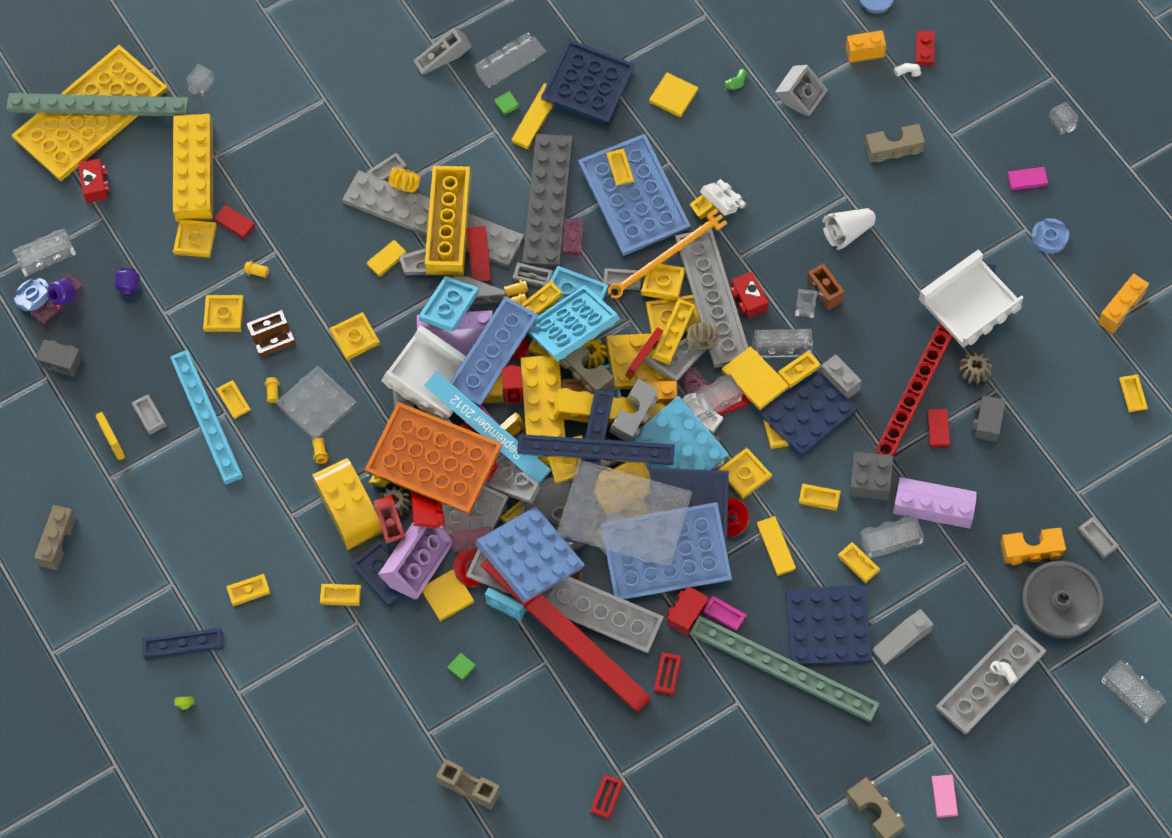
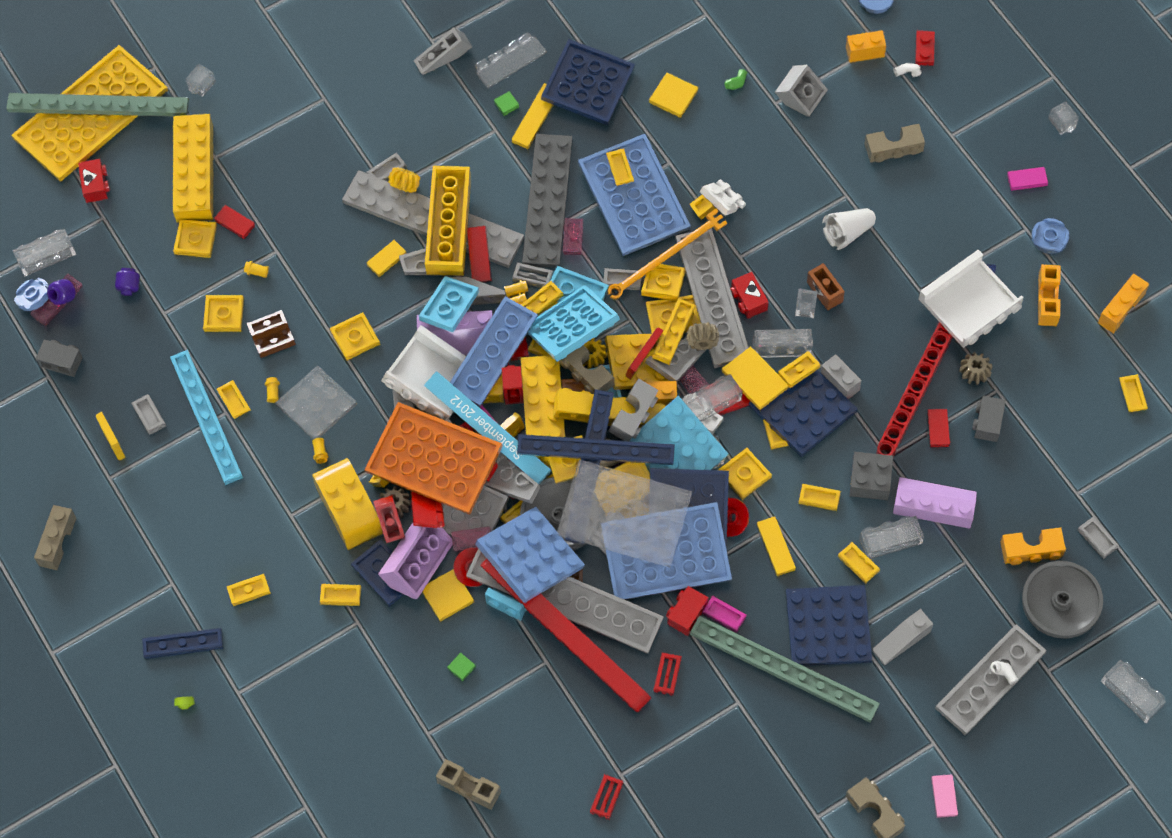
none -> light orange arch [1038,264,1061,326]

